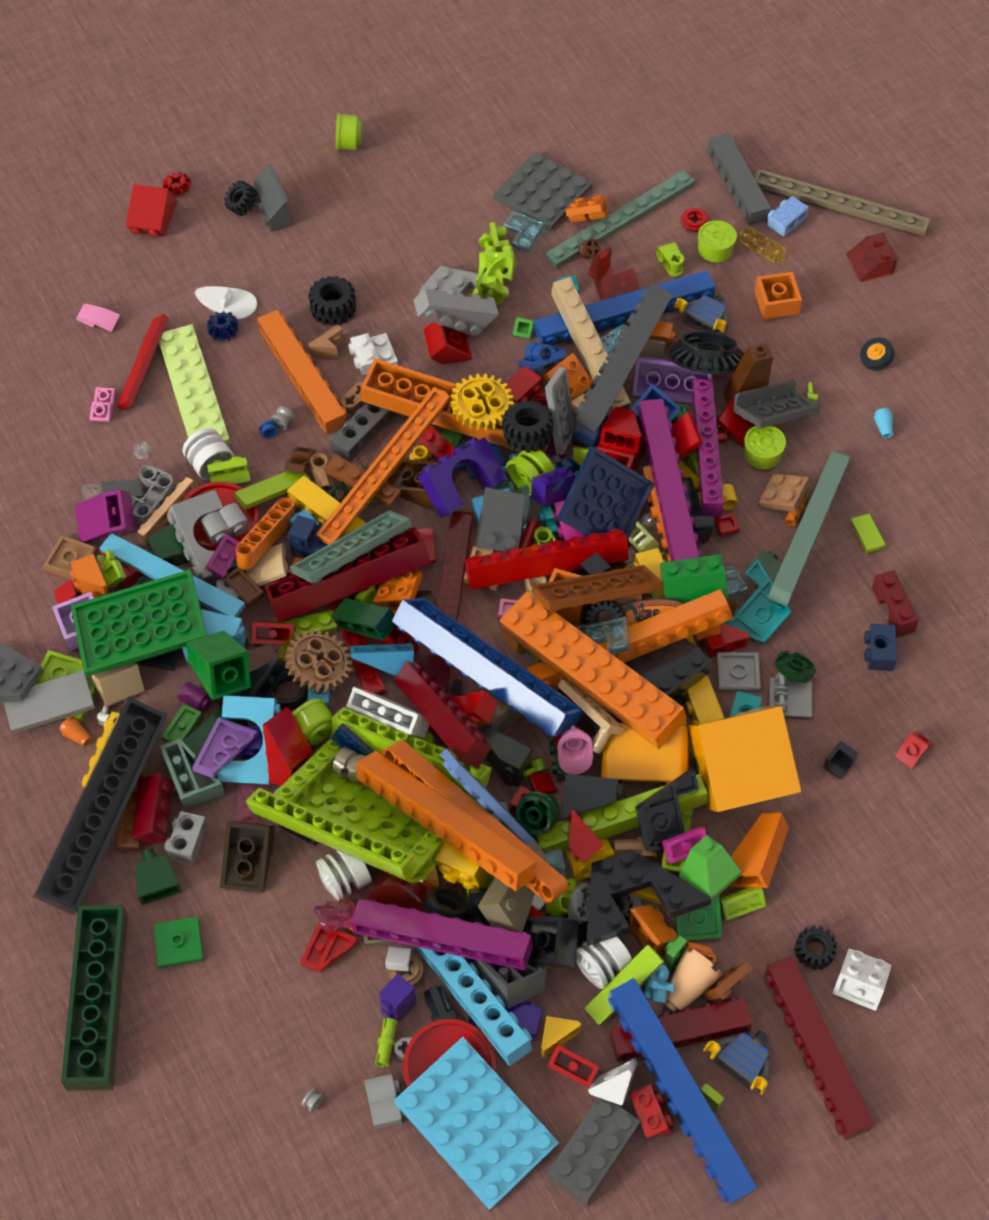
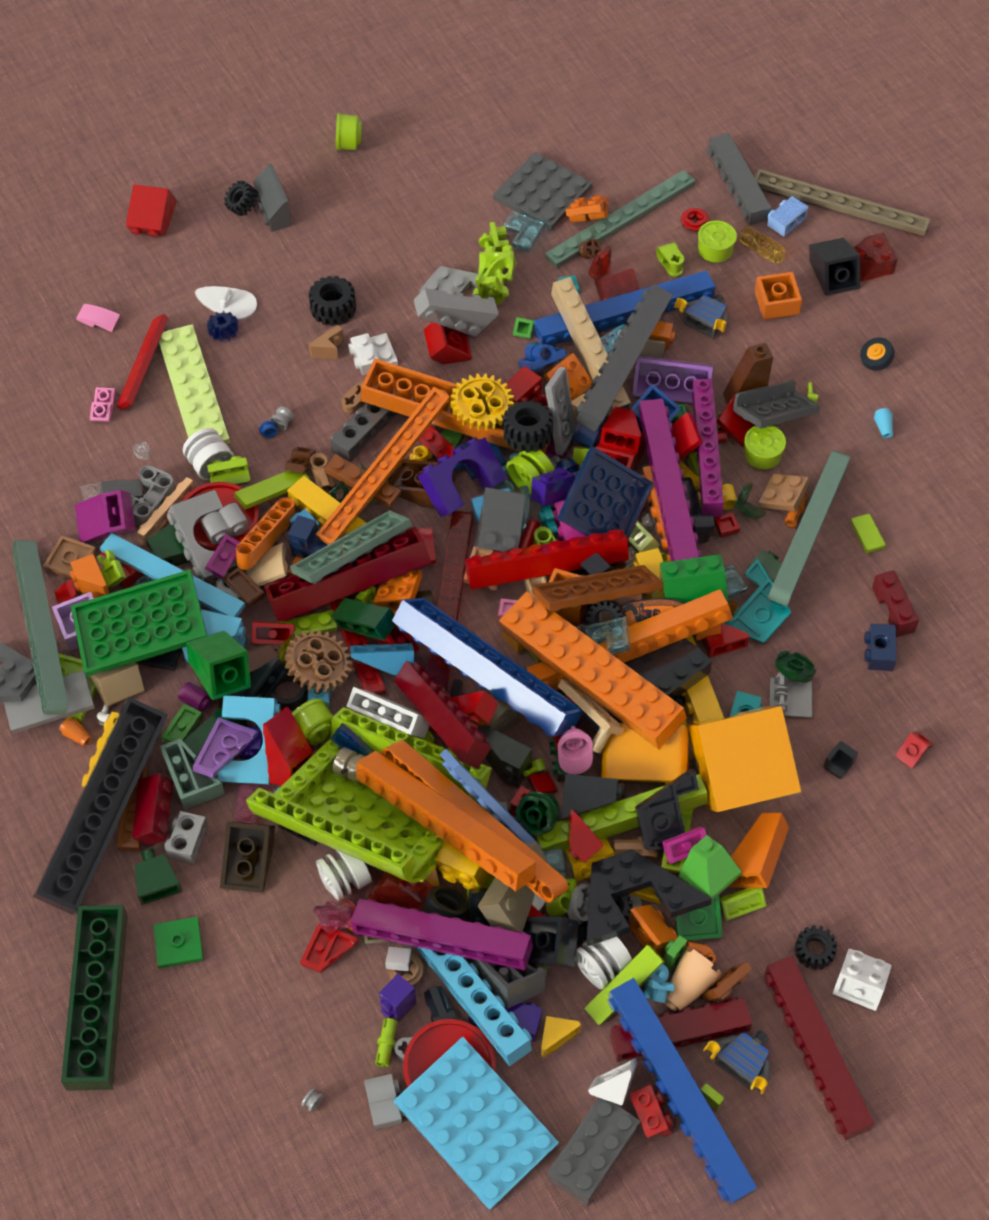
red gear [162,171,191,195] -> none
orange brick [257,310,348,435] -> none
red brick [547,1044,601,1088] -> none
black gear [668,331,745,374] -> none
light grey tile [716,652,761,692] -> none
none -> sand green beam [13,540,68,715]
none -> bracket [734,483,766,519]
none -> black slope [809,237,860,296]

